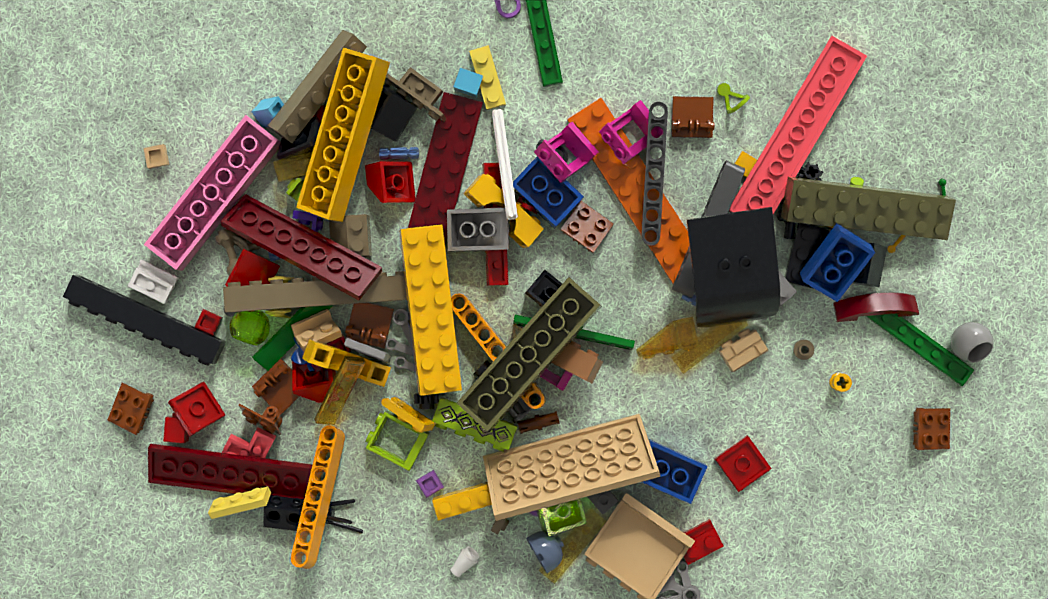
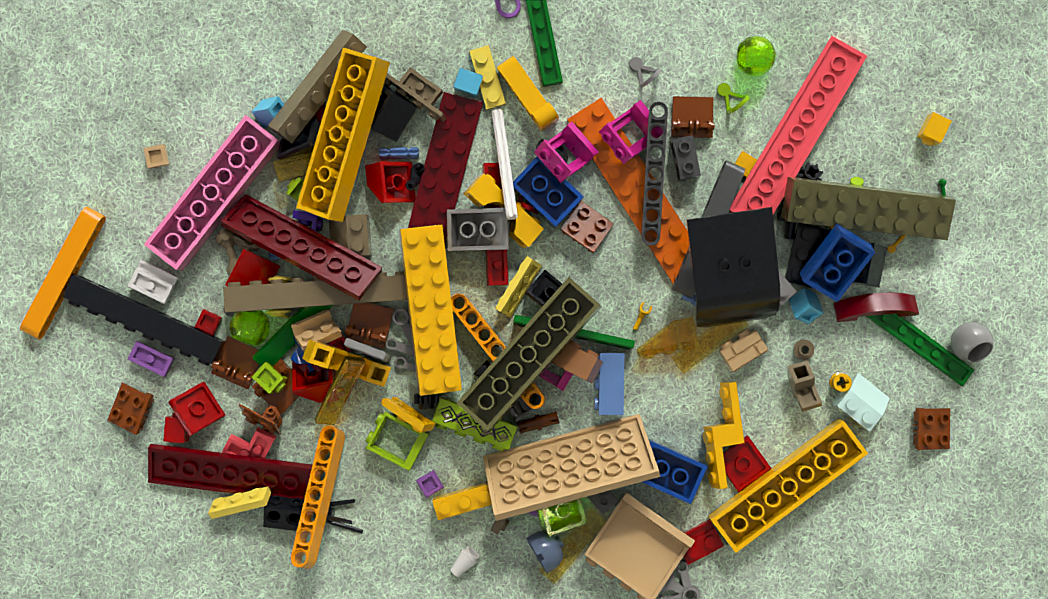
none -> light orange beam [20,207,106,340]
none -> medium lavender plate [128,341,175,377]
none -> dark orange hinge [211,336,259,389]
none -> lime bracket [252,362,288,394]
none -> black arm [405,162,425,191]
none -> light yellow plate [495,256,542,318]
none -> yellow beam [496,56,559,132]
none -> medium blue brick [594,352,625,415]
none -> light grey piece [629,57,662,88]
none -> yellow hand [633,302,652,330]
none -> dark grey brick [670,135,701,182]
none -> yellow bracket [702,382,744,489]
none -> yellow brick [708,418,868,553]
none -> clear neon green helmet [737,36,776,77]
none -> dark tan brick [788,360,822,412]
none -> medium azure panel [789,288,824,324]
none -> light aqua slope [832,373,890,432]
none -> yellow brick [917,112,952,146]

